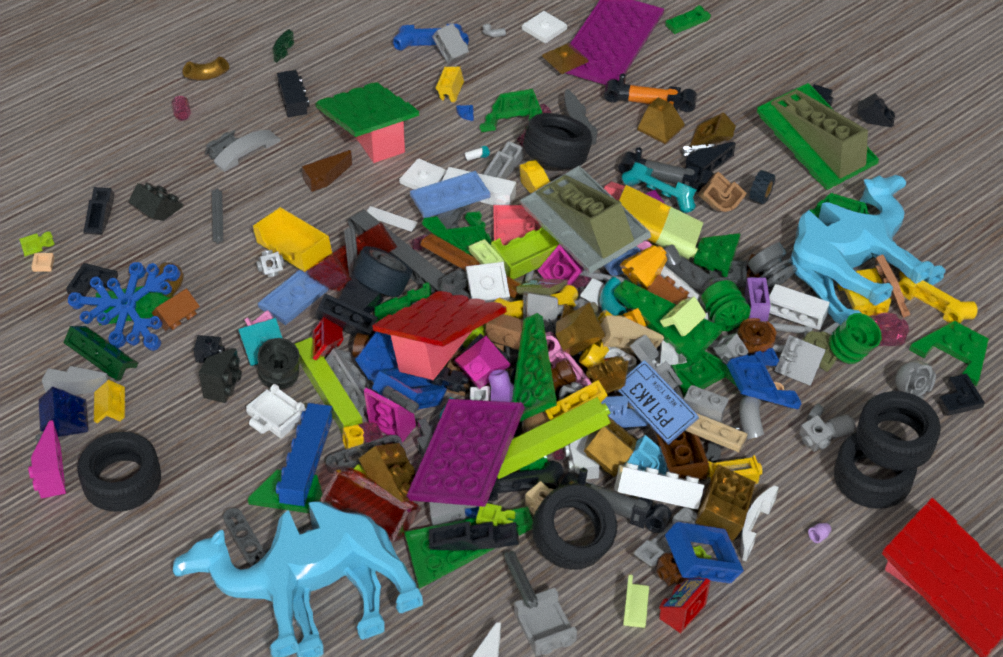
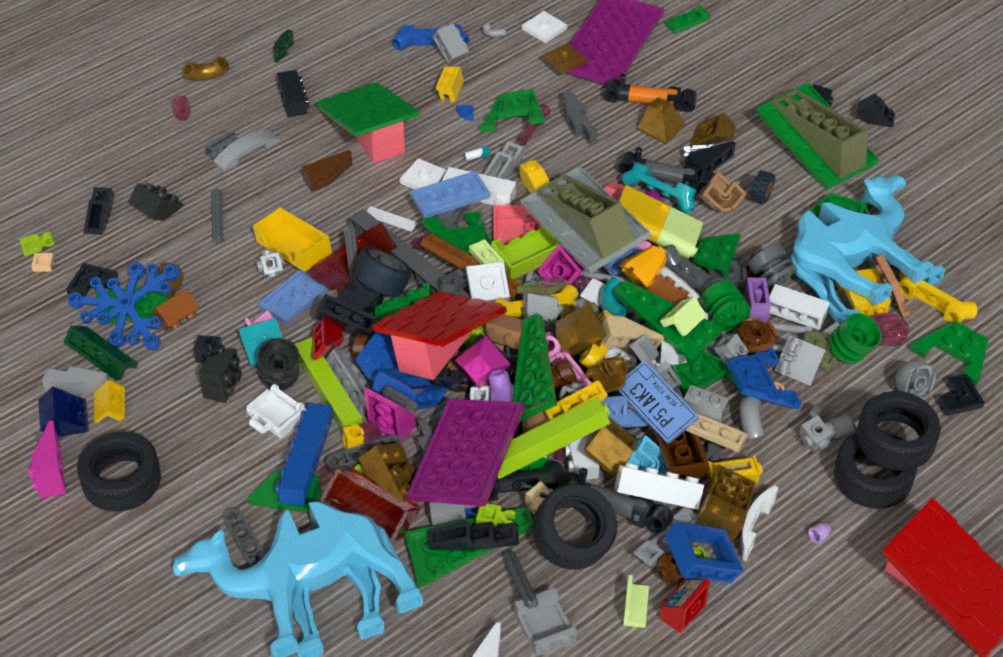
black tyre [523,113,593,169] -> none
light orange tile [623,308,646,327] -> none

